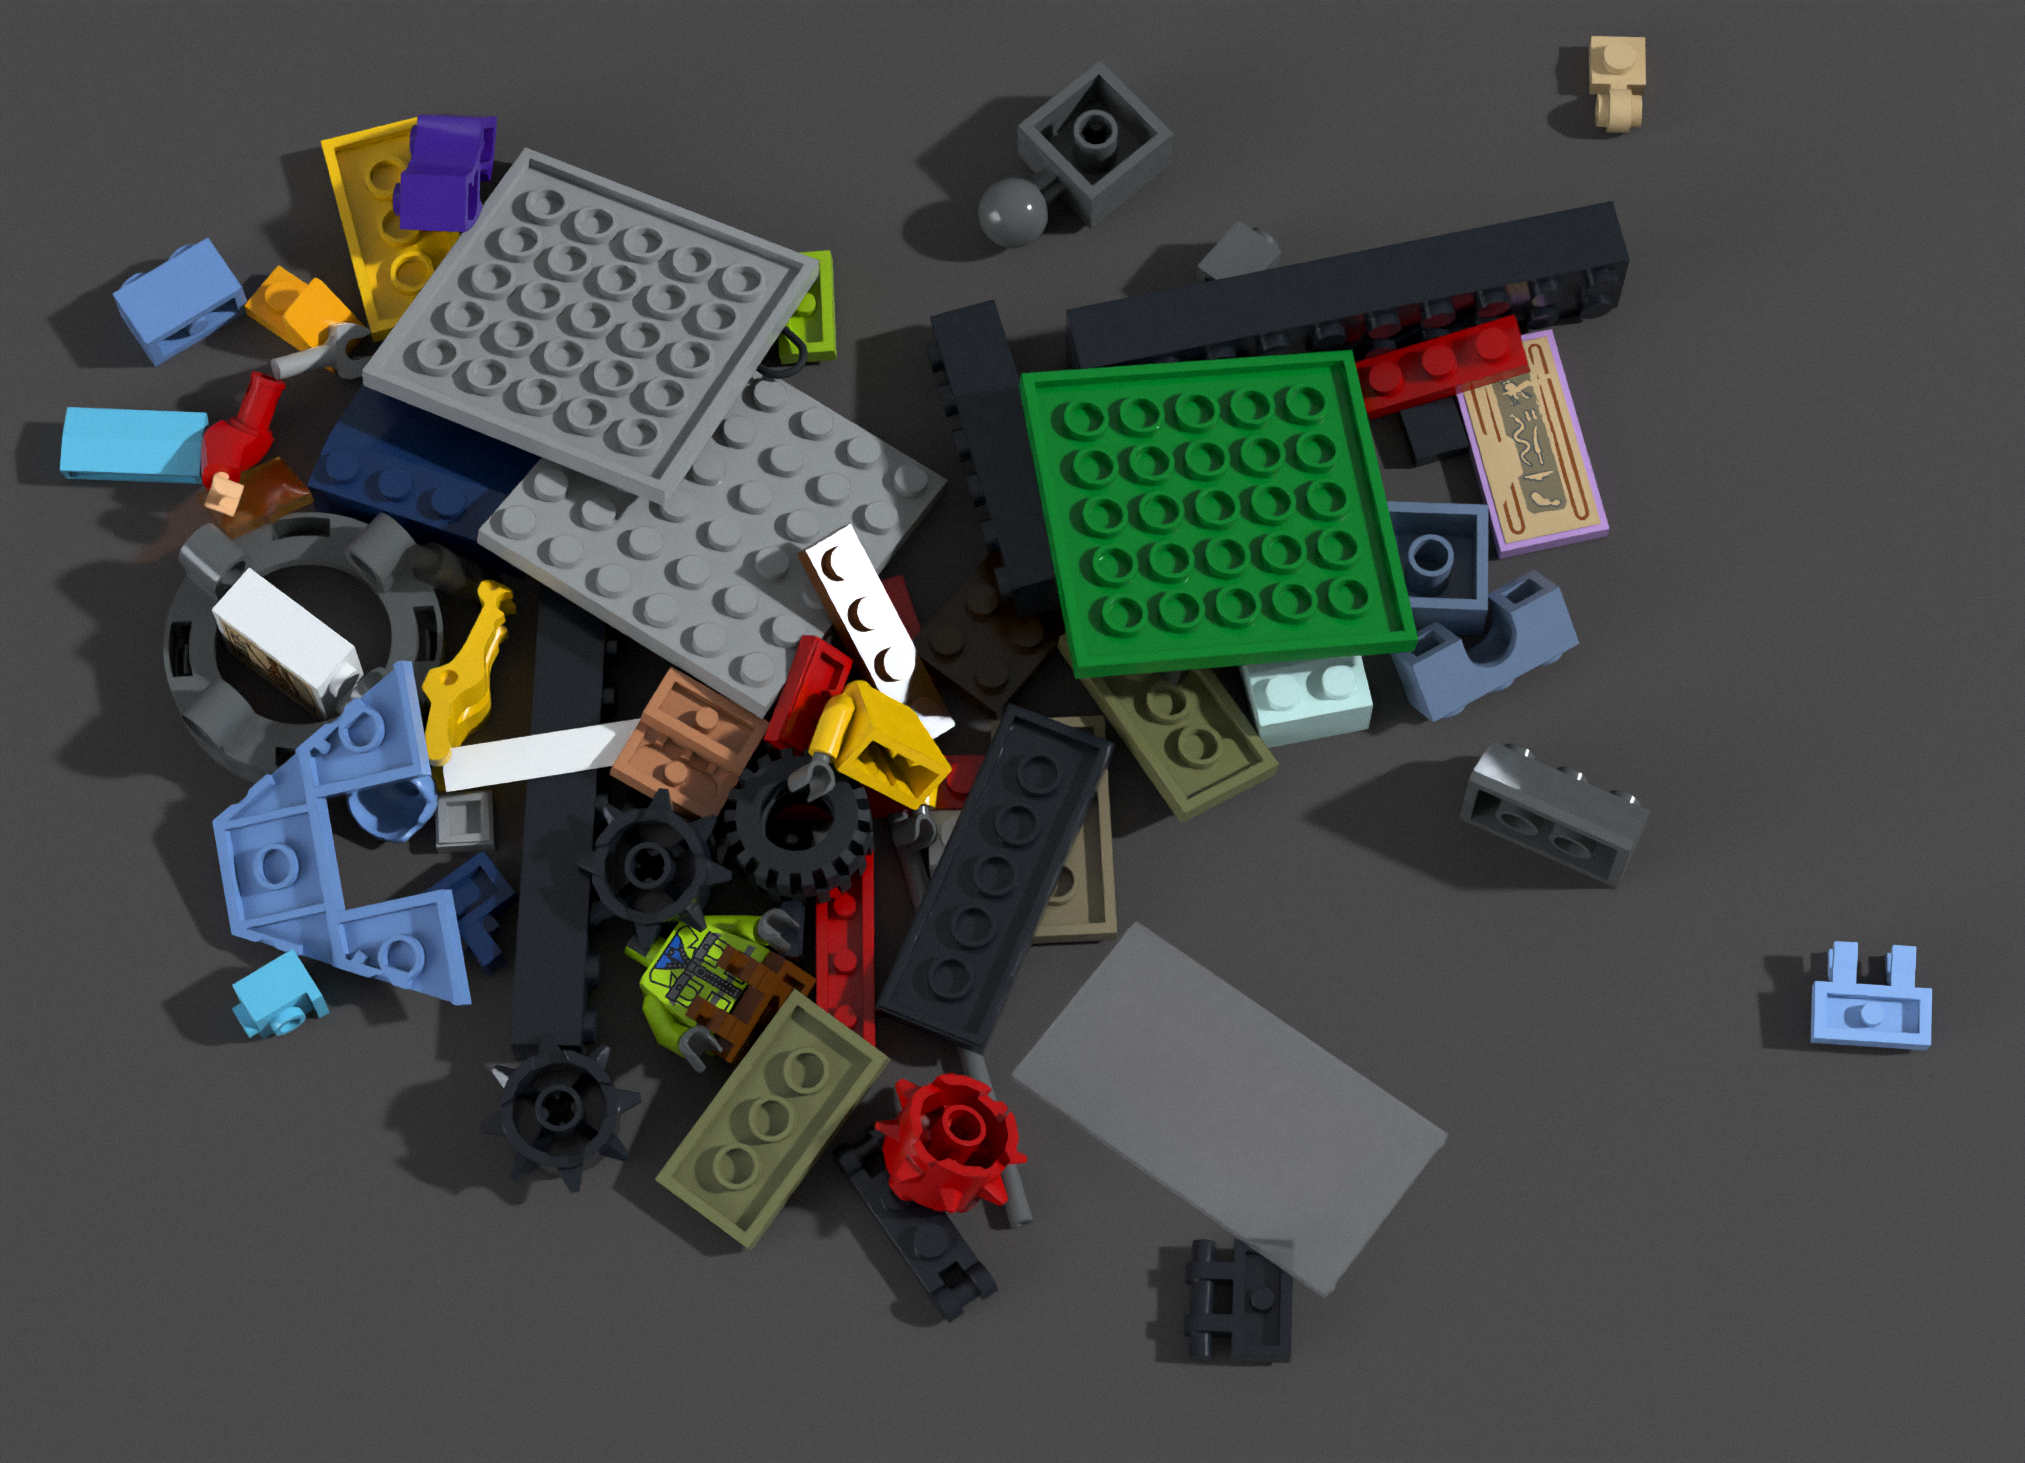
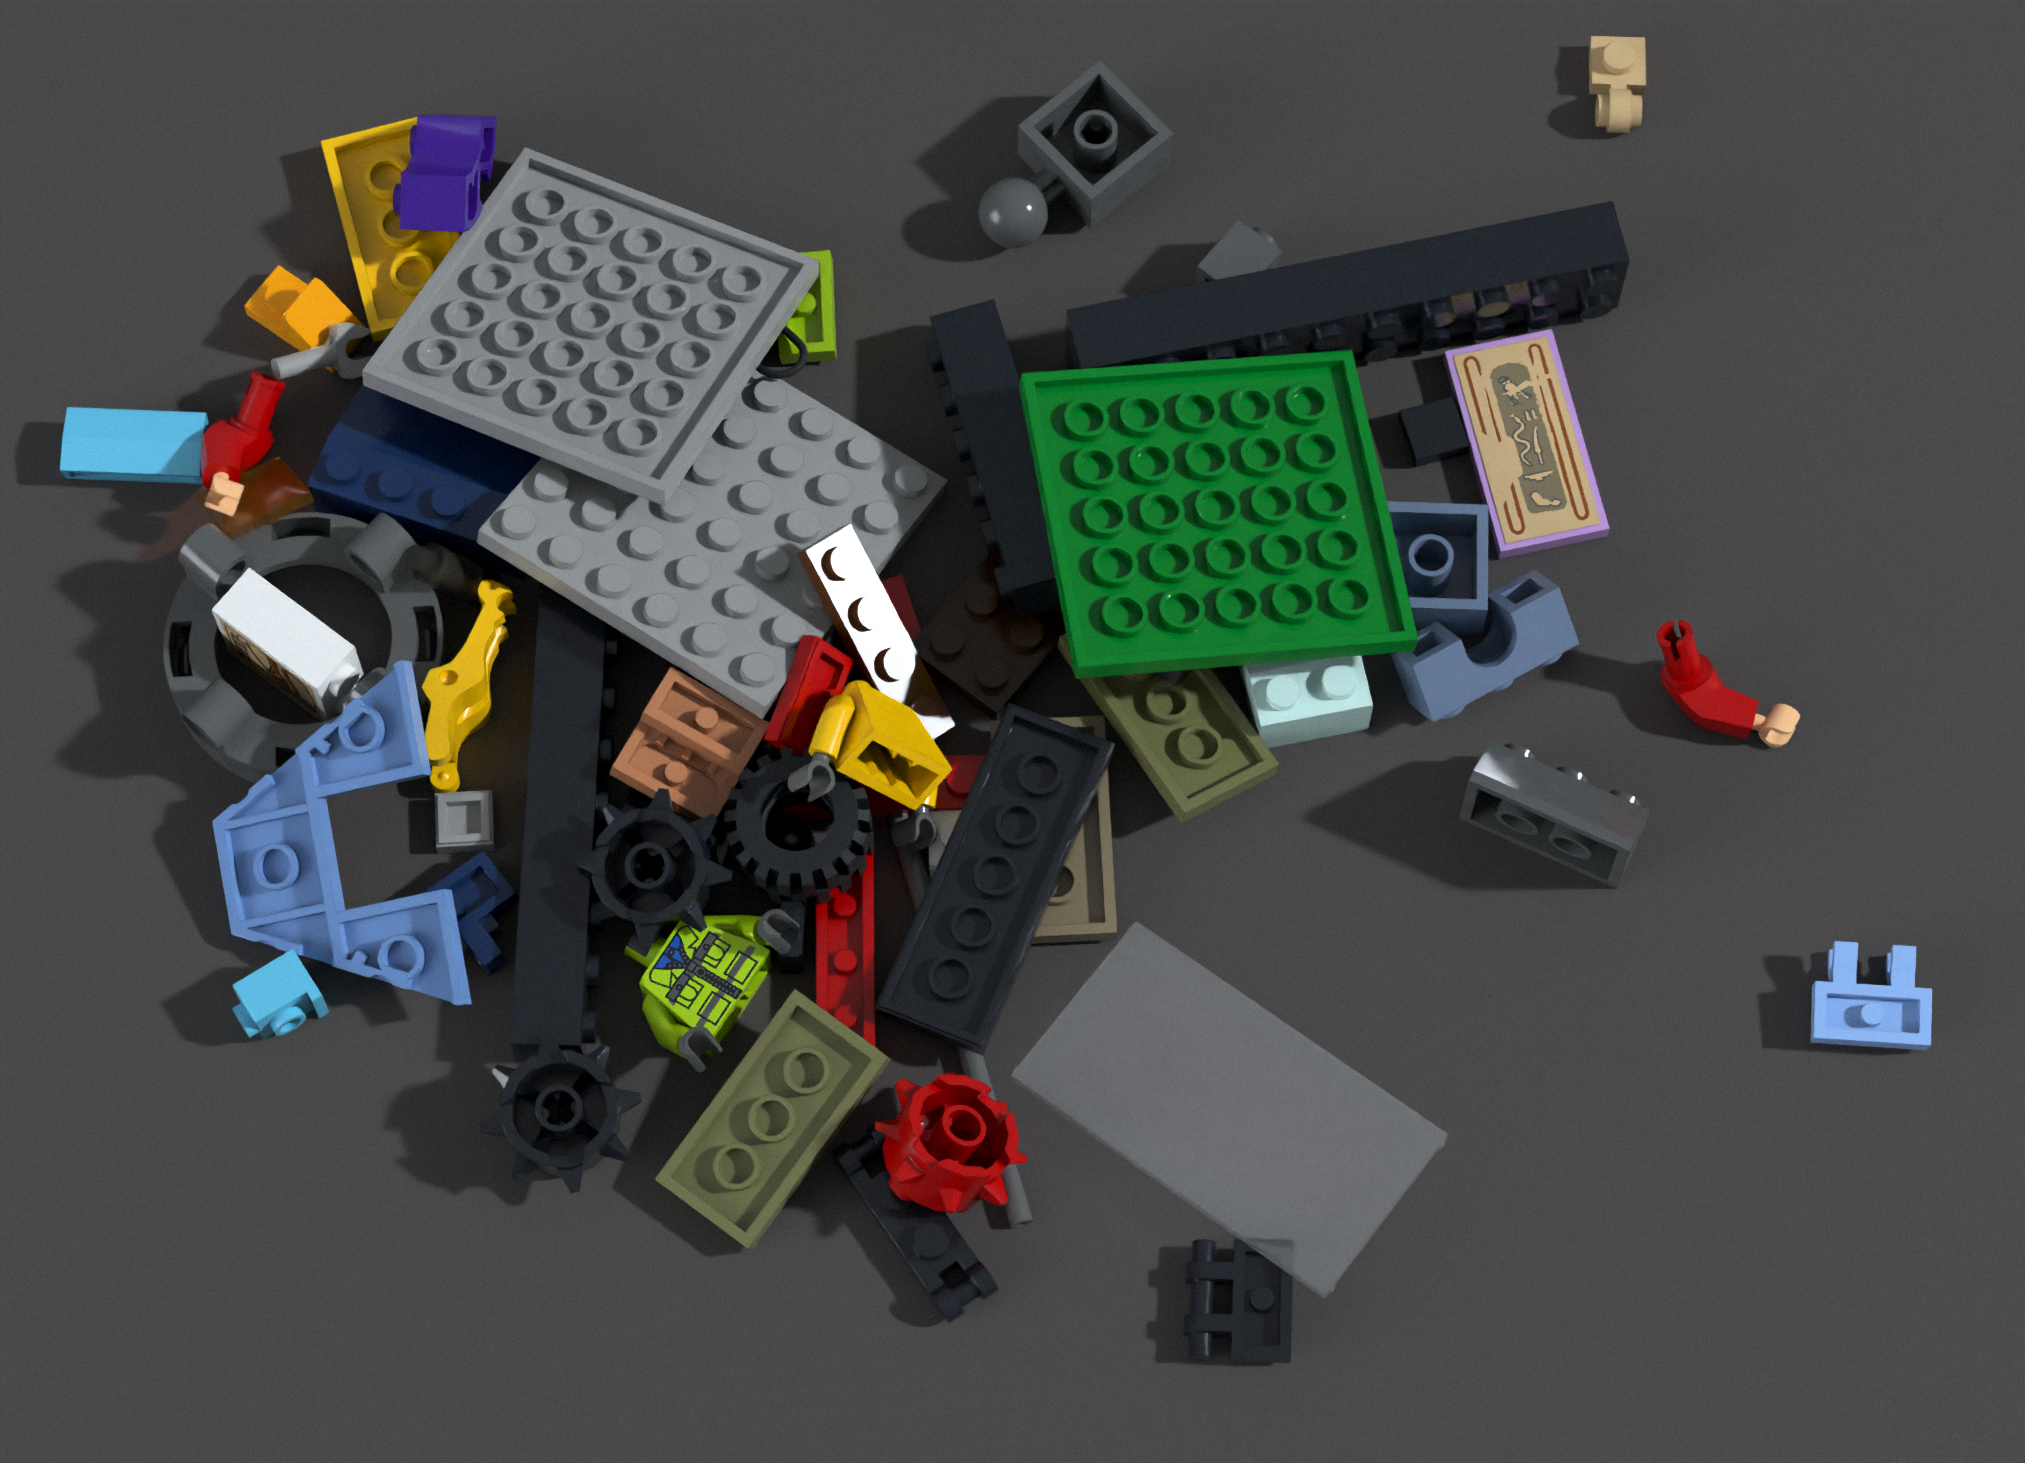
medium blue brick [113,237,247,367] -> none
medium blue hair [346,775,439,843] -> none
white sticker [442,718,641,792] -> none
reddish brown plate [685,944,817,1068] -> none
red plate [1355,314,1531,420] -> none
none -> red arm [1656,620,1800,748]

